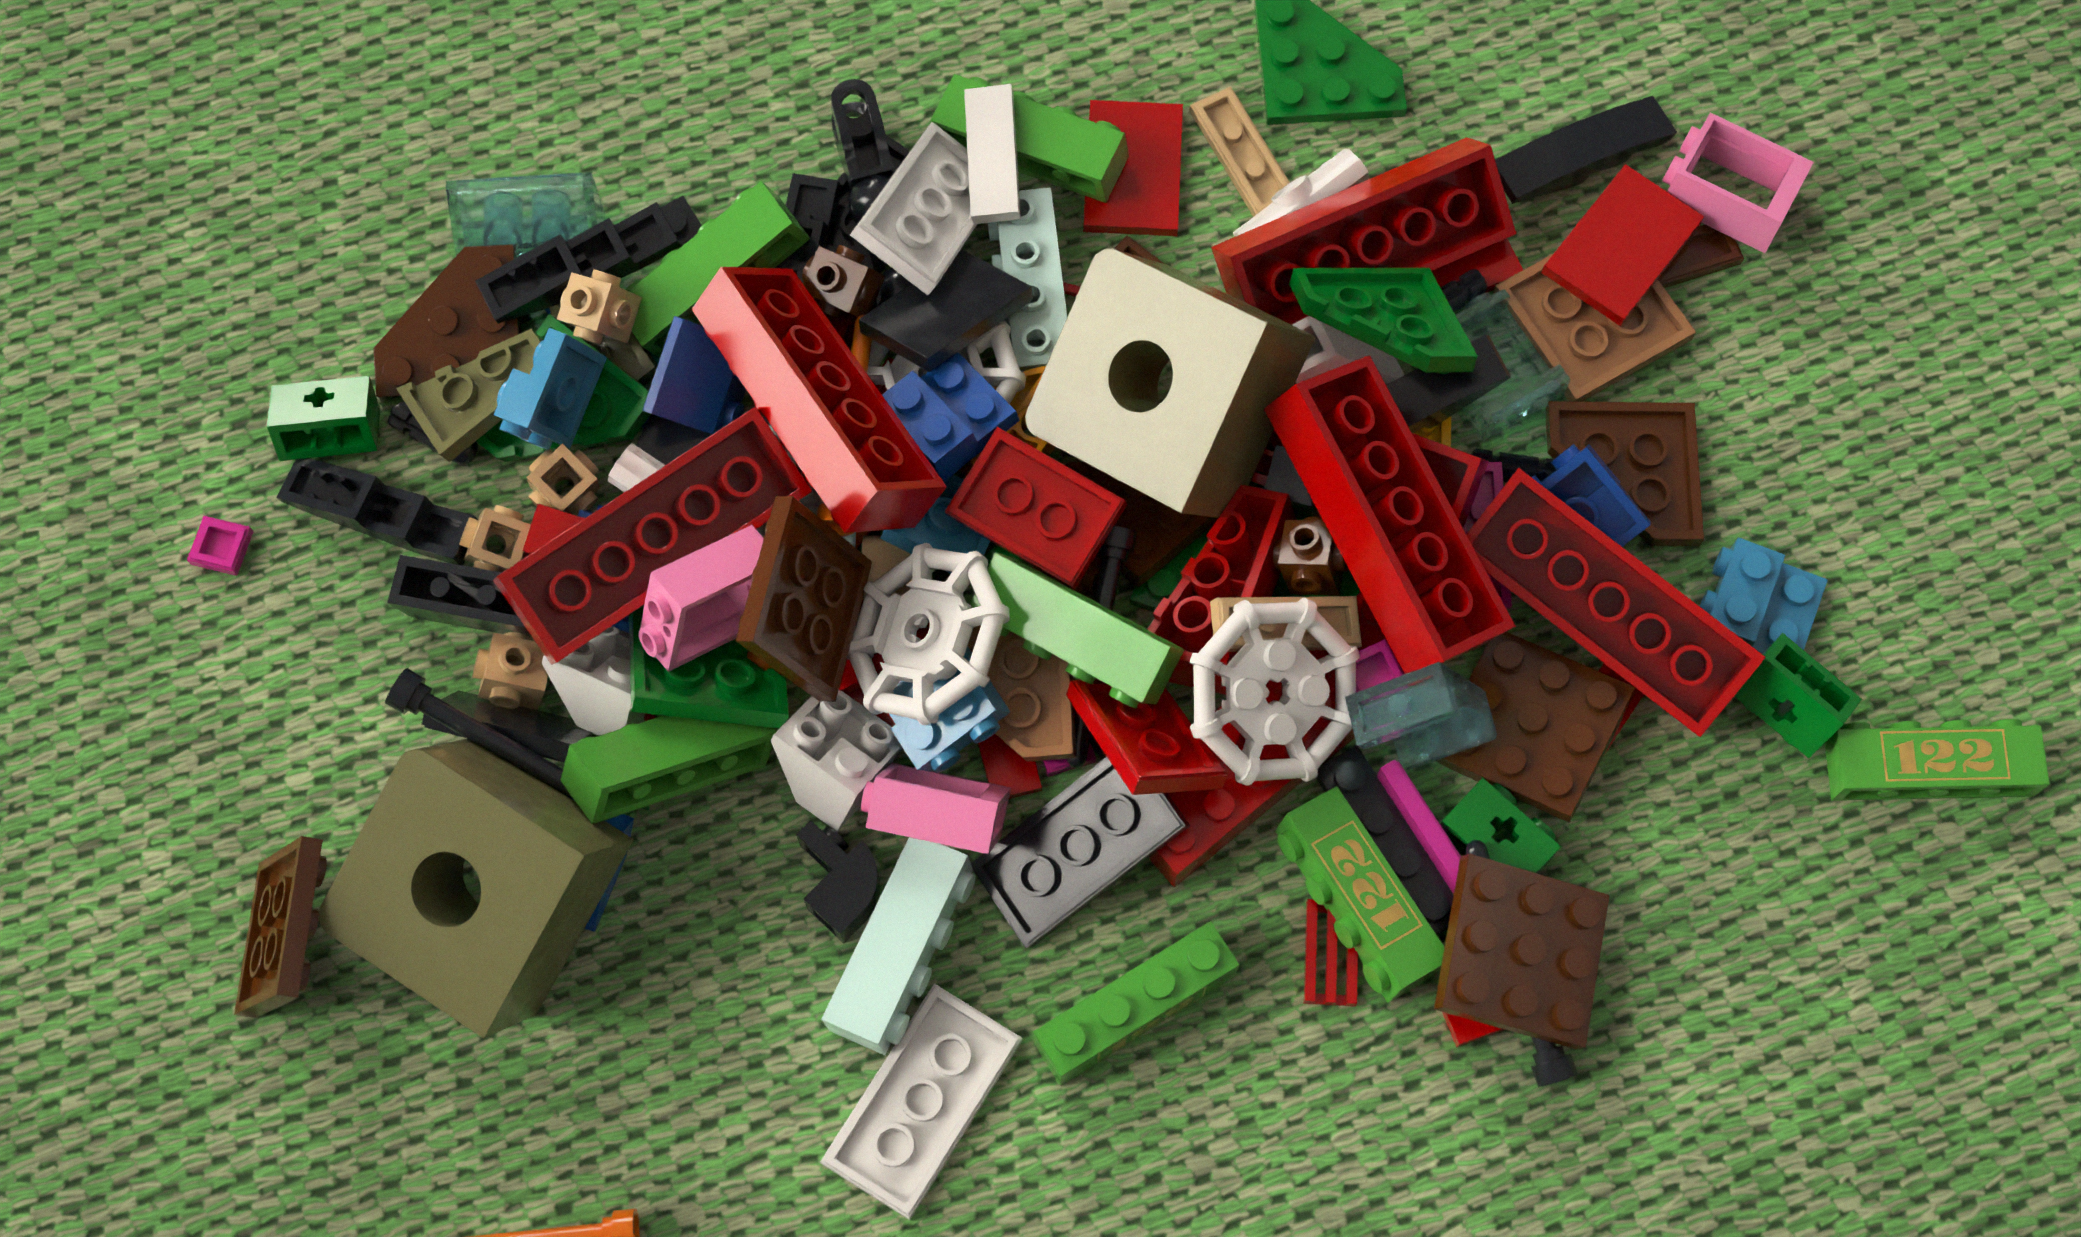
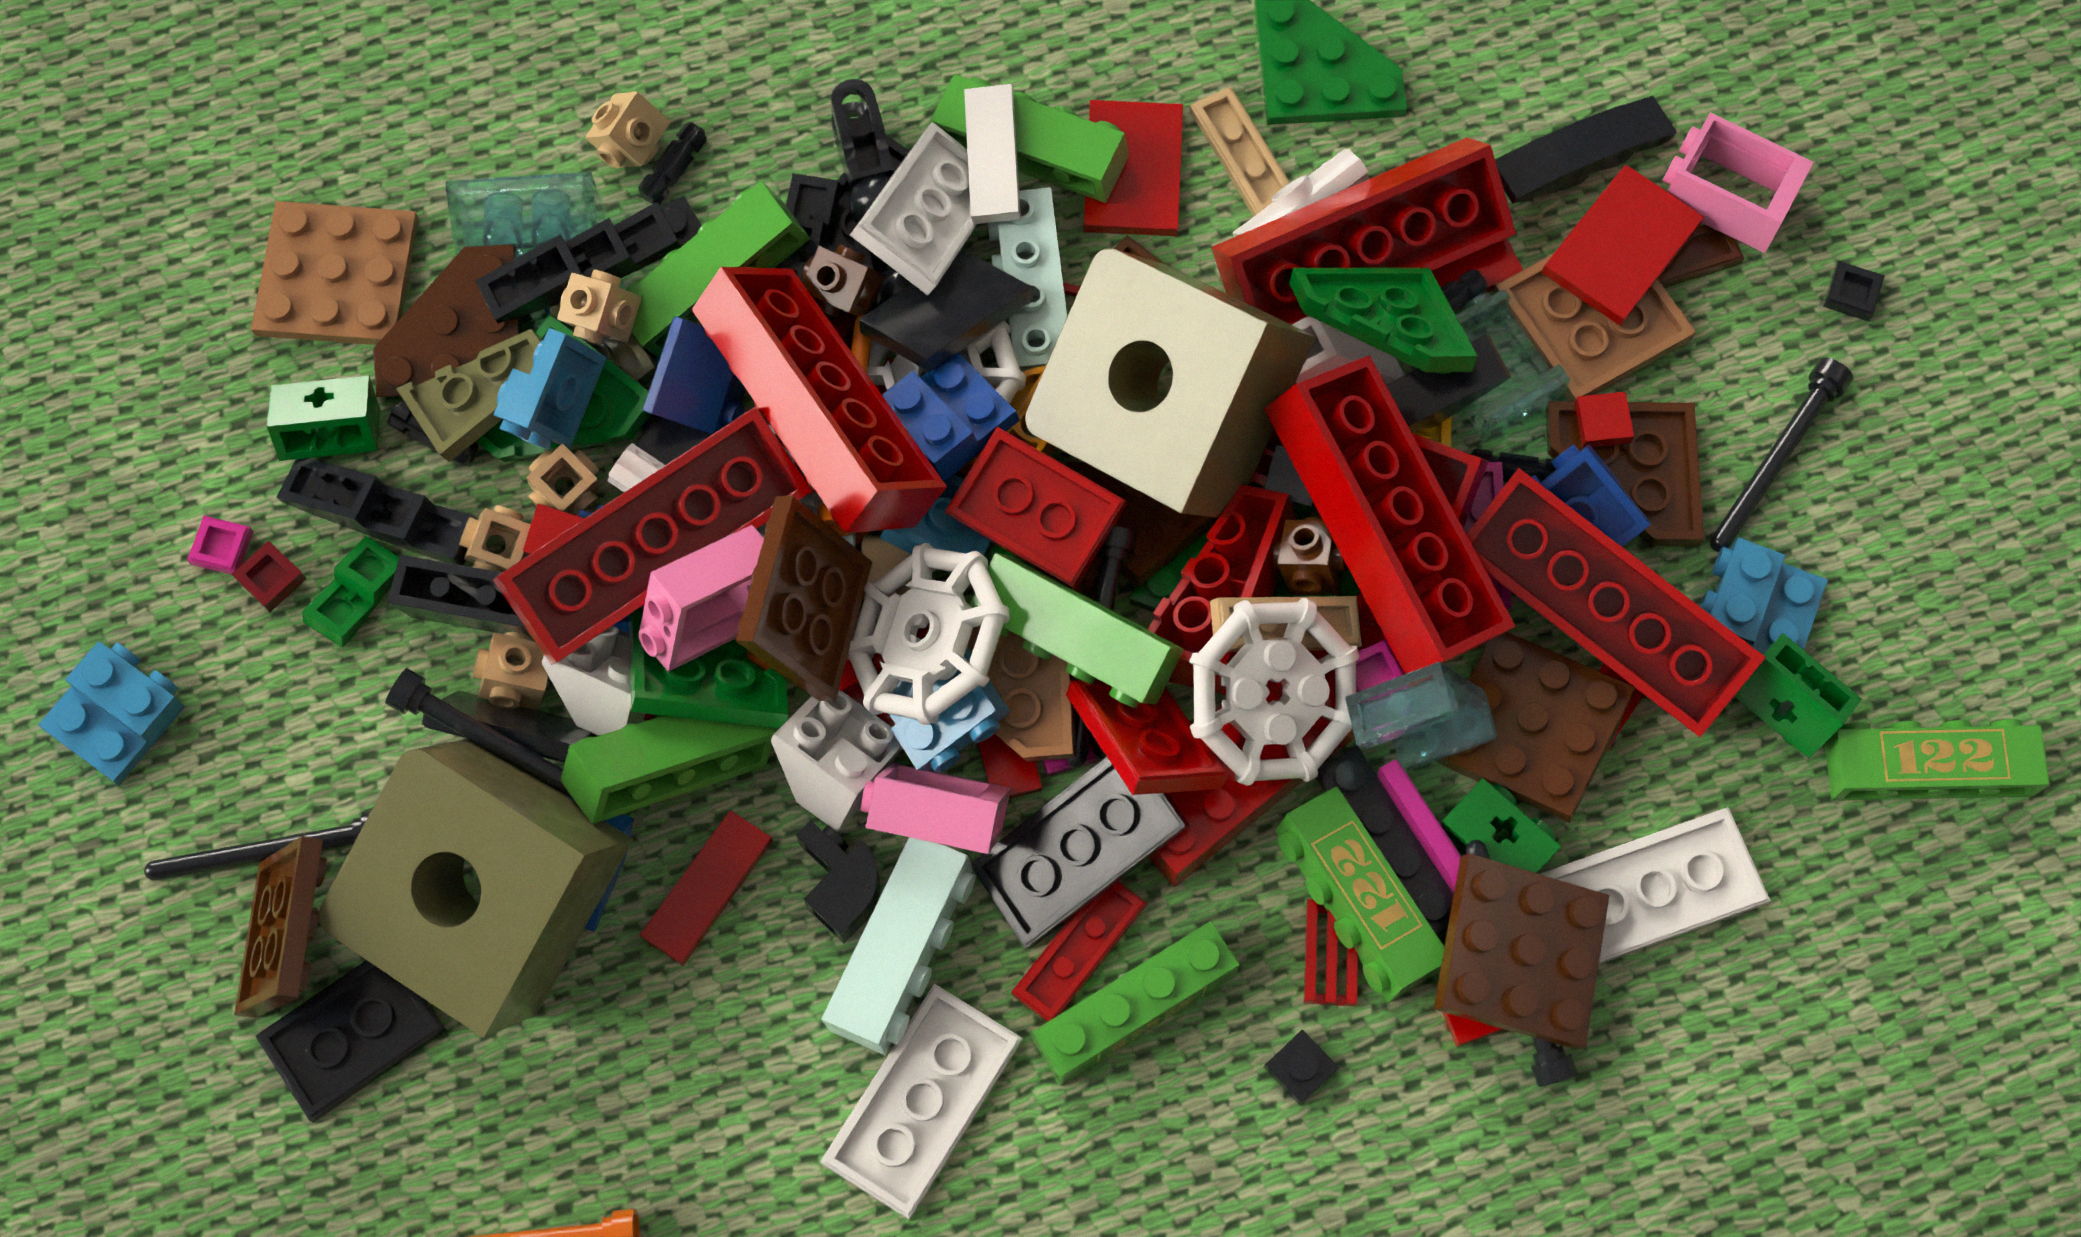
none -> dark azure plate [38,641,185,786]
none -> black piece [144,810,372,881]
none -> dark red plate [232,541,306,613]
none -> medium nougat plate [251,201,419,345]
none -> black tile [255,960,446,1123]
none -> green slope [302,536,399,648]
none -> tan brick [585,91,671,168]
none -> black axle [638,122,707,204]
none -> red tile [639,810,773,966]
none -> red tile [1011,881,1147,1022]
none -> black plate [1264,1029,1339,1105]
none -> white tile [1540,807,1771,964]
none -> red tile [1574,392,1634,448]
none -> black piece [1710,357,1854,552]
none -> black tile [1823,261,1885,322]

